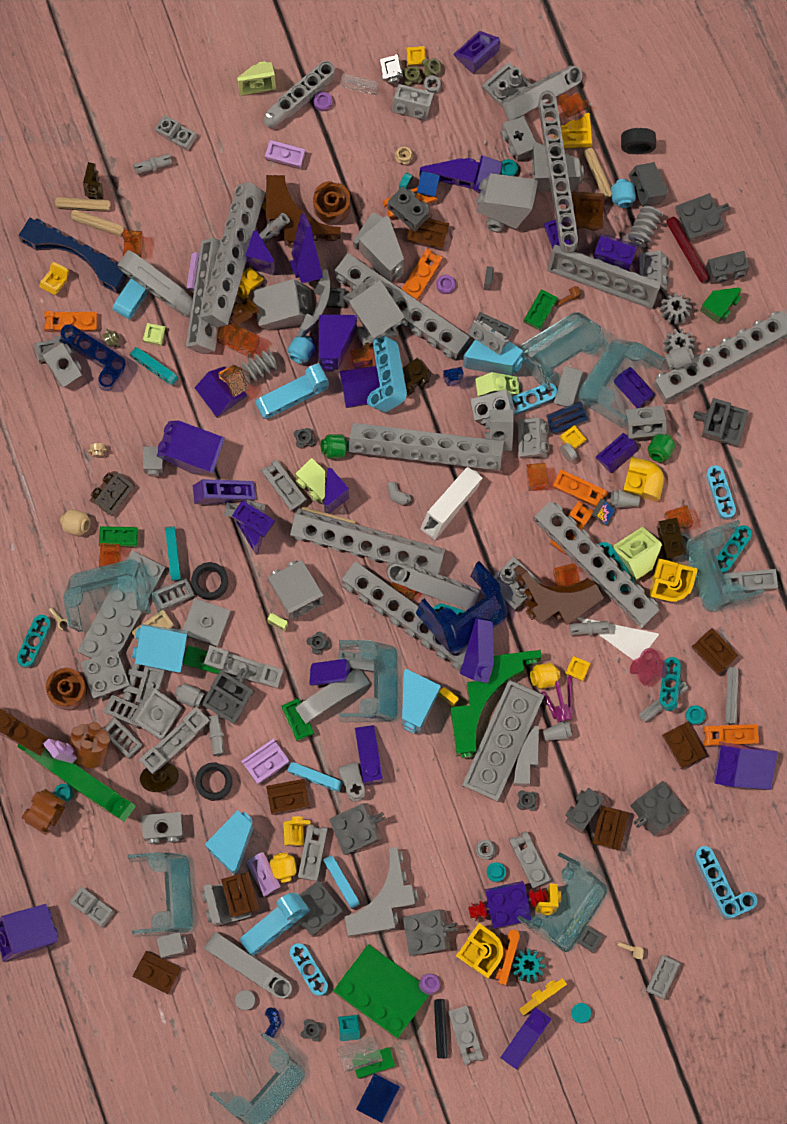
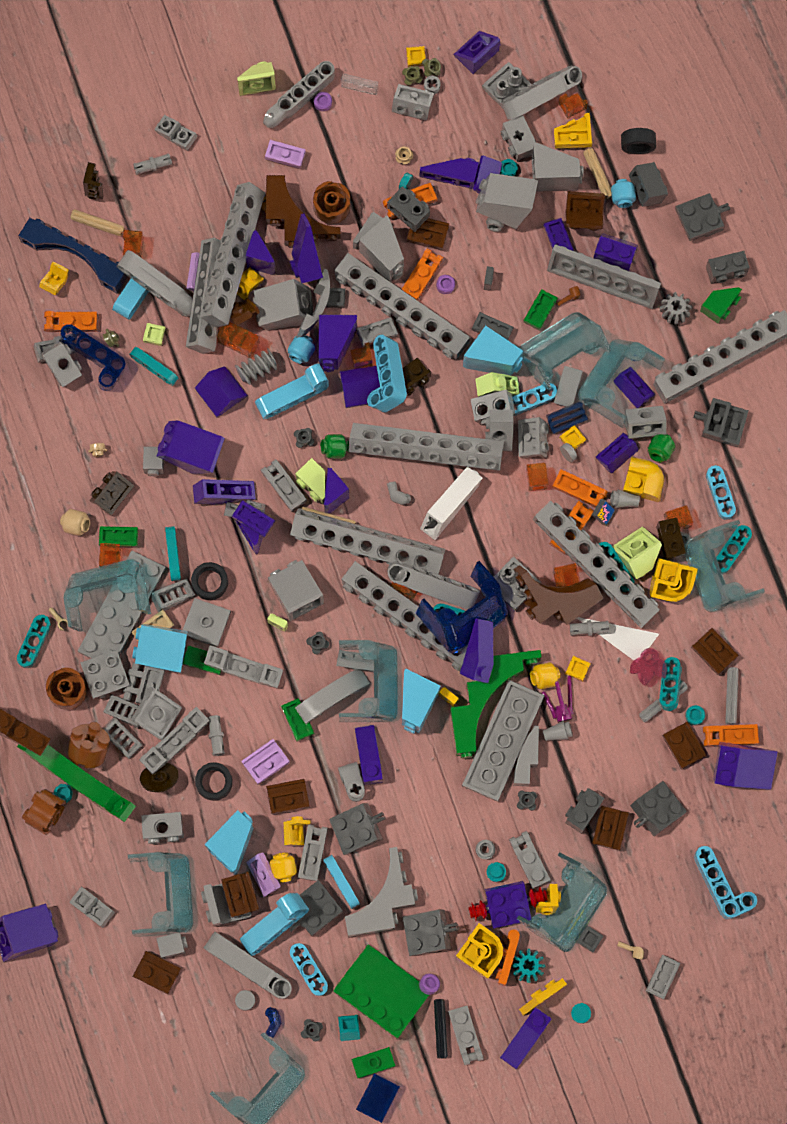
lavender plate [43,739,77,763] -> none
tan axle [55,197,111,211] -> none
light grey brick [175,683,205,708] -> none
dark grey plate [201,668,255,725] -> none
clear orange panel [218,365,249,396] -> none
light grey pin [259,213,290,244] -> none
medium azure beam [287,762,343,792] -> none
dark purple slope [309,659,351,686] -> none
clear bracket [337,1036,383,1073] -> none
light grey slope [343,276,405,339] -> none
bracket [380,55,404,83] -> none
blue slope [417,171,440,197] -> none
clear blue plate [443,367,464,386] -> none
light grey hinge [468,320,509,355] -> none
light grey beam [538,90,578,253] -> none
light grey piece [628,205,663,247] -> none
light grey bracket [640,250,670,292] -> none
light grey gear [663,329,695,354] -> none
light grey brick [665,346,695,369] -> none
dark red axle [666,217,710,283] -> none
light grey plate [722,569,778,594] -> none

